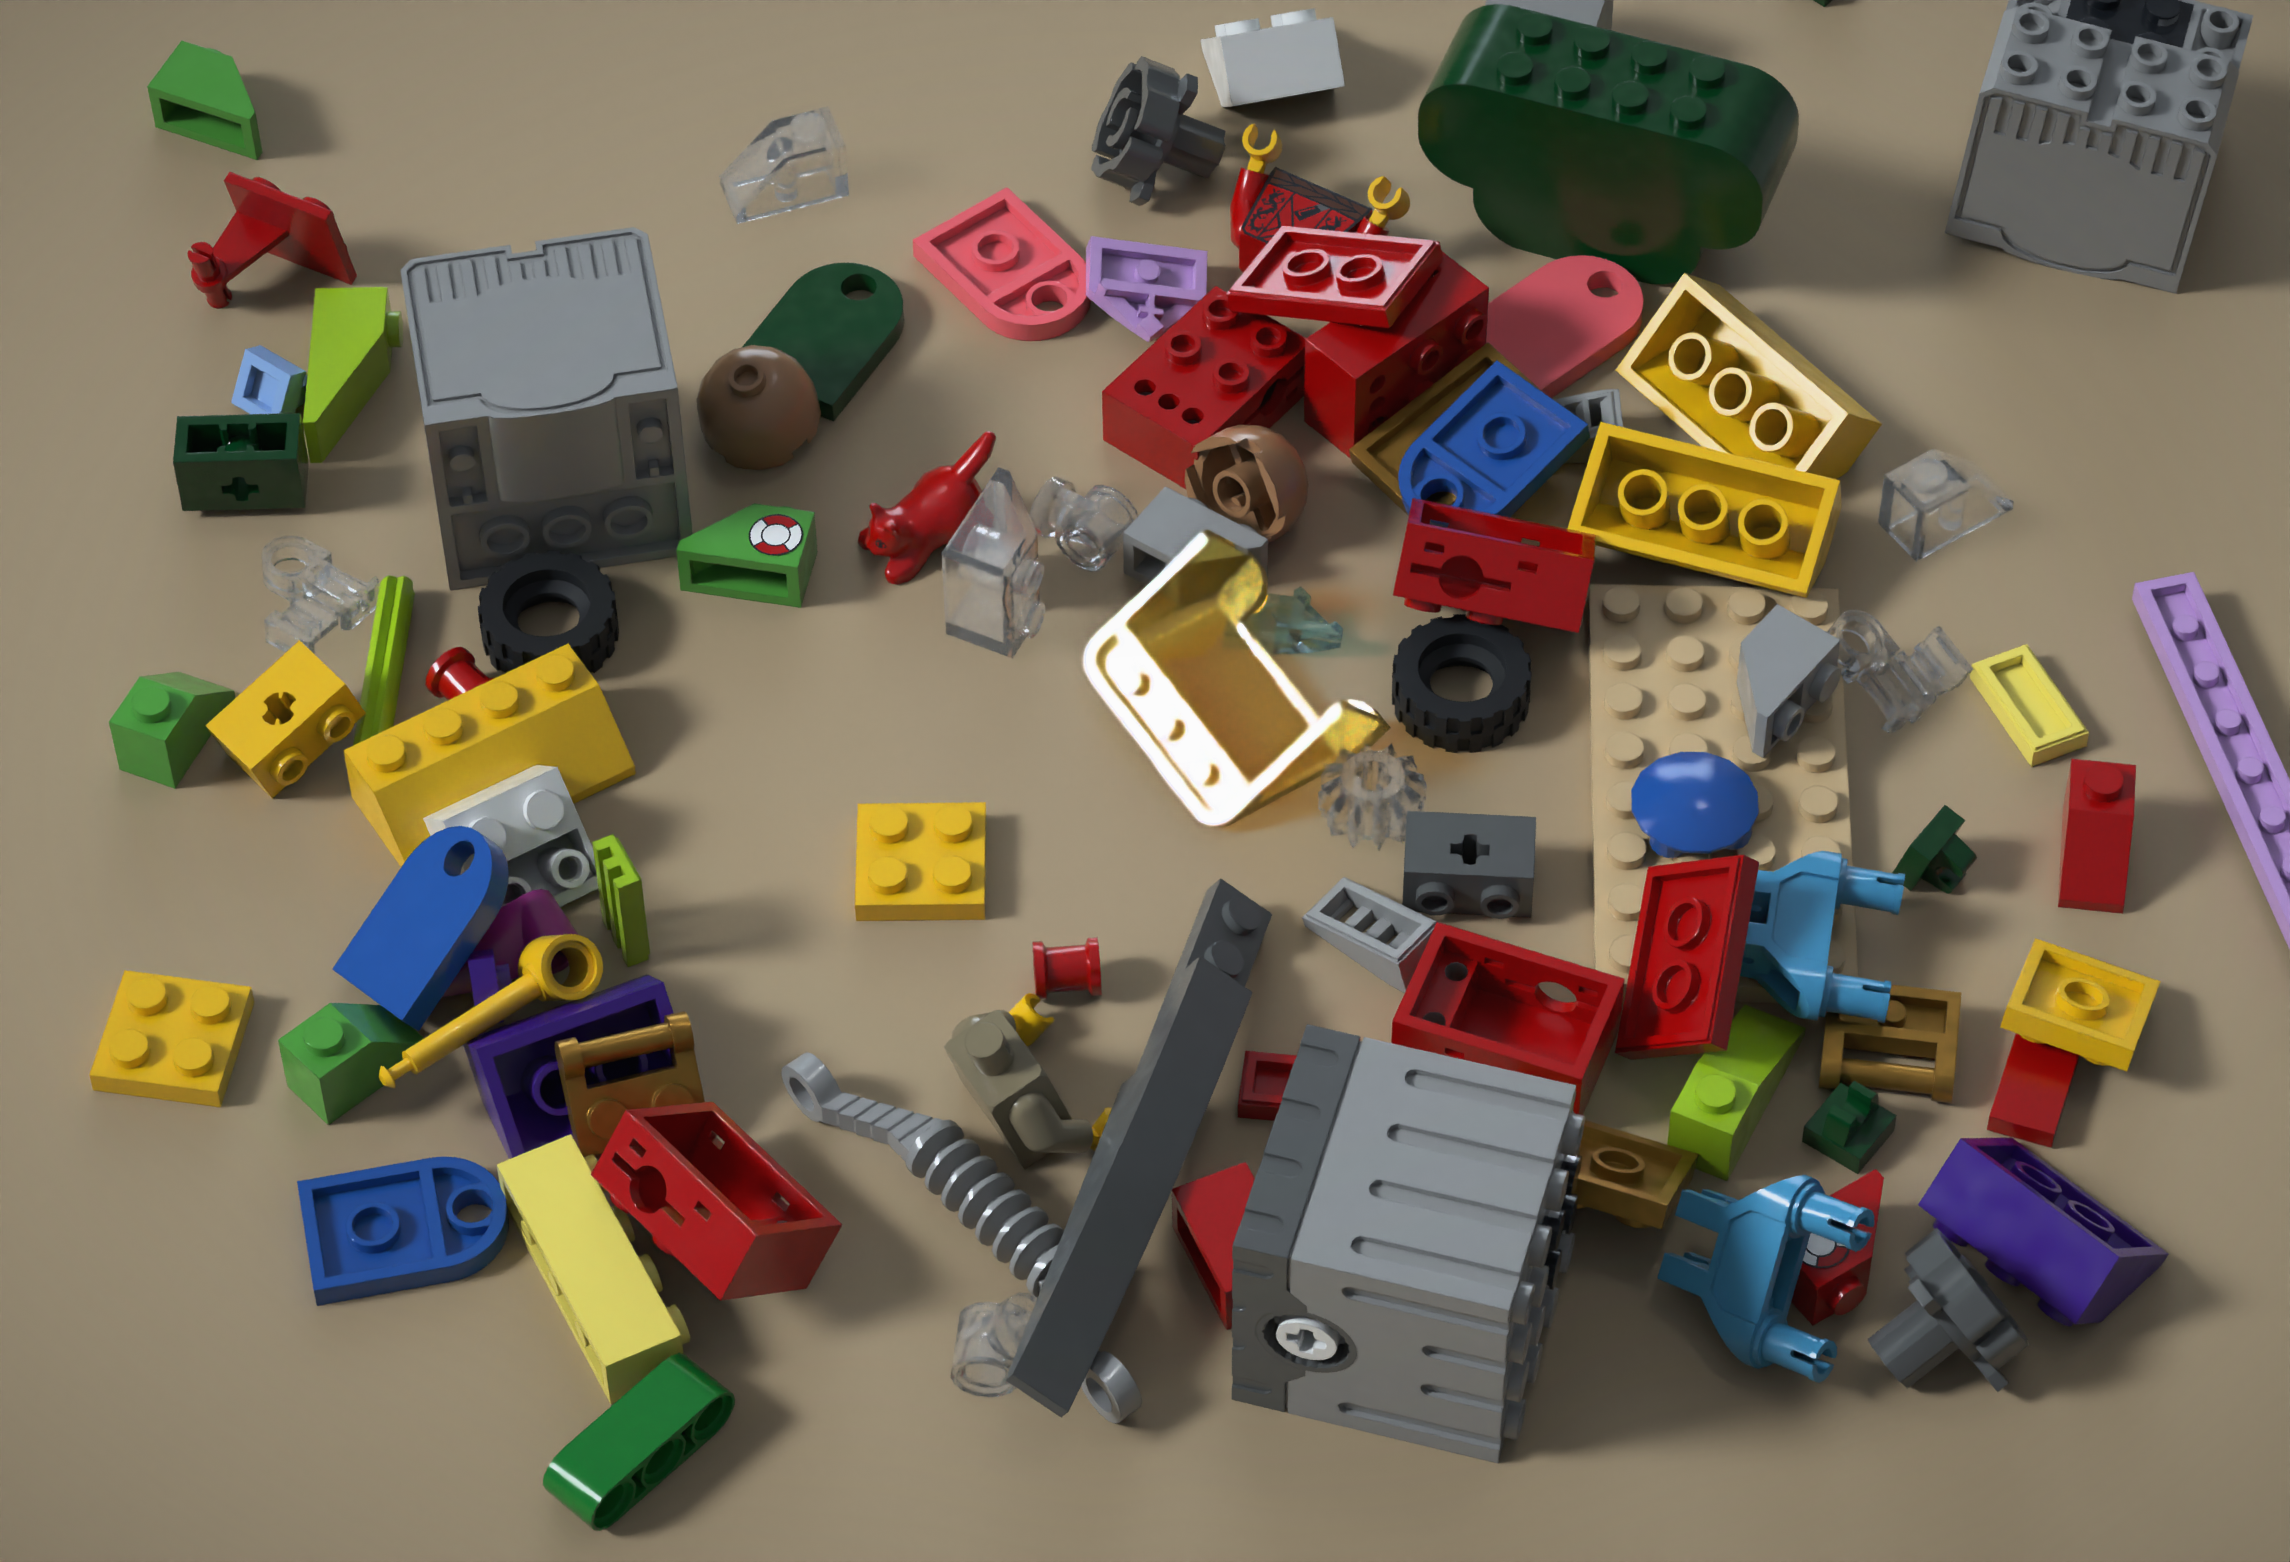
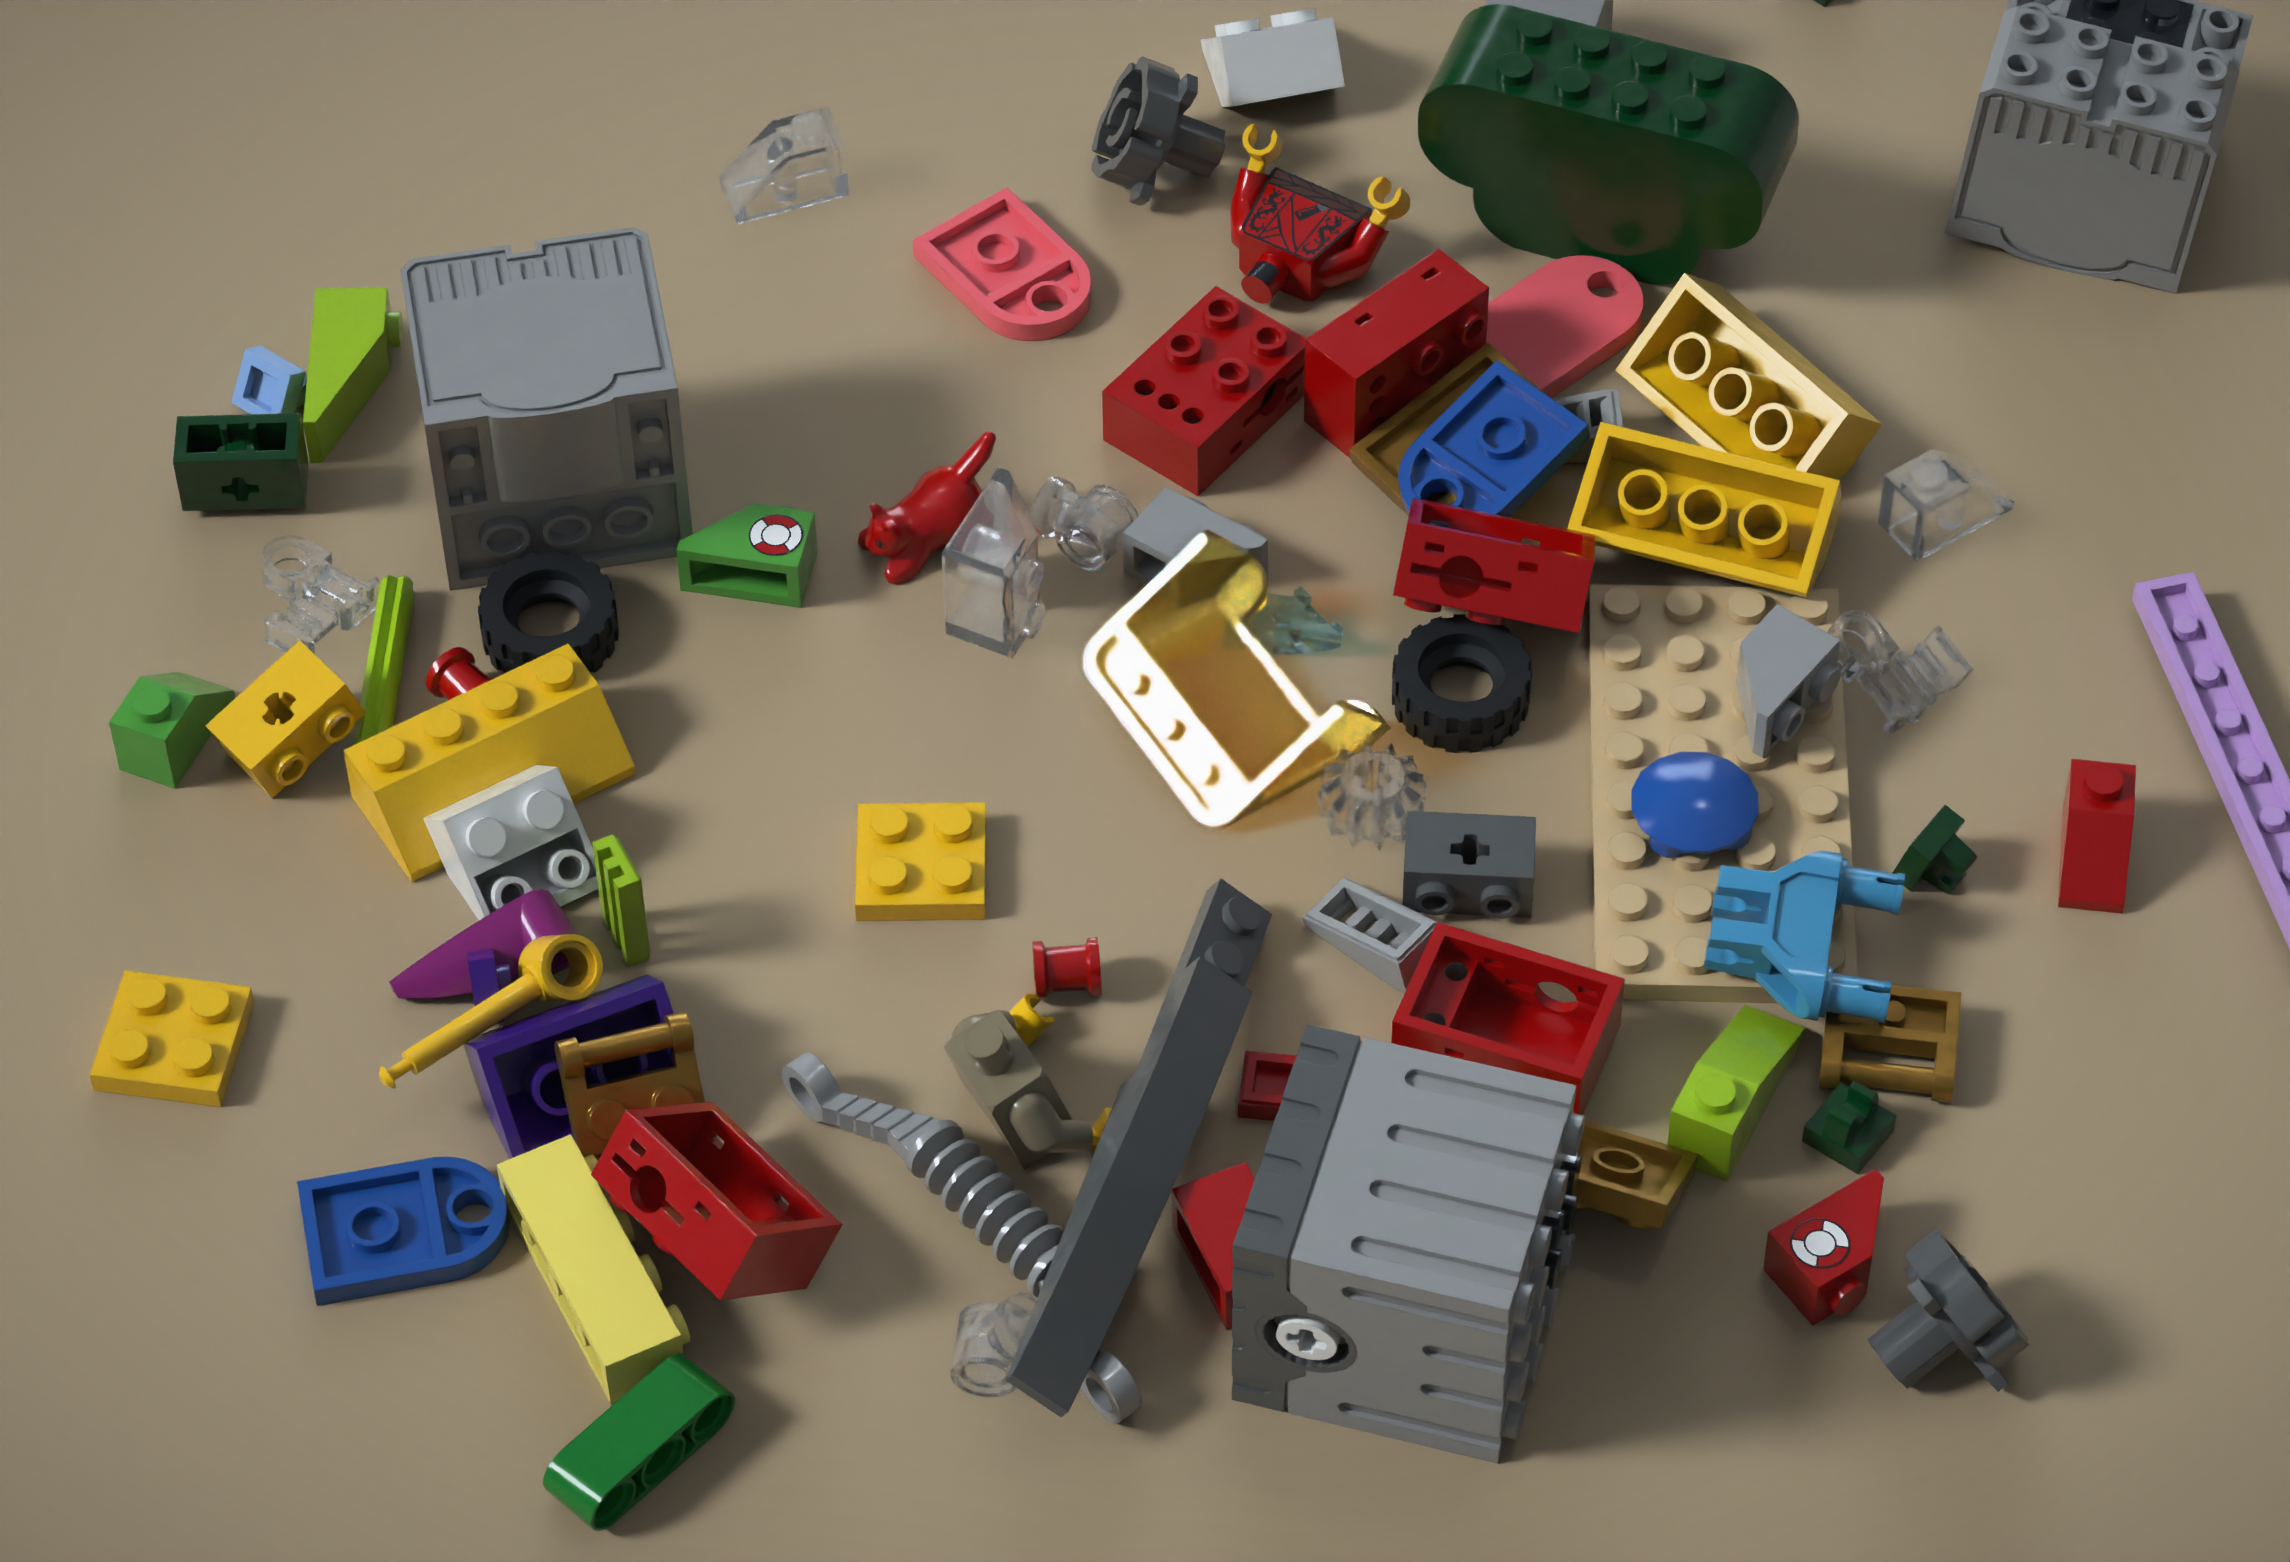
bright green slope [147,41,263,160] -> none
red plate [187,172,357,309] -> none
bright green slope [278,1003,424,1125] -> none
blue tile [332,826,509,1031] -> none
medium nougat cylinder [696,345,821,470] -> none
dark green tile [742,262,904,422] -> none
lavender slope [1086,236,1208,342] -> none
medium nougat cylinder [1184,425,1309,543] -> none
red tile [1226,226,1444,328] -> none
red tile [1615,854,1759,1060] -> none
dark azure connector [1657,1175,1875,1383] -> none
dark purple slope [1918,1137,2169,1326] -> none
light yellow tile [1970,644,2089,767] -> none
red tile [1987,1033,2080,1148] -> none
yellow plate [2000,938,2160,1072] -> none

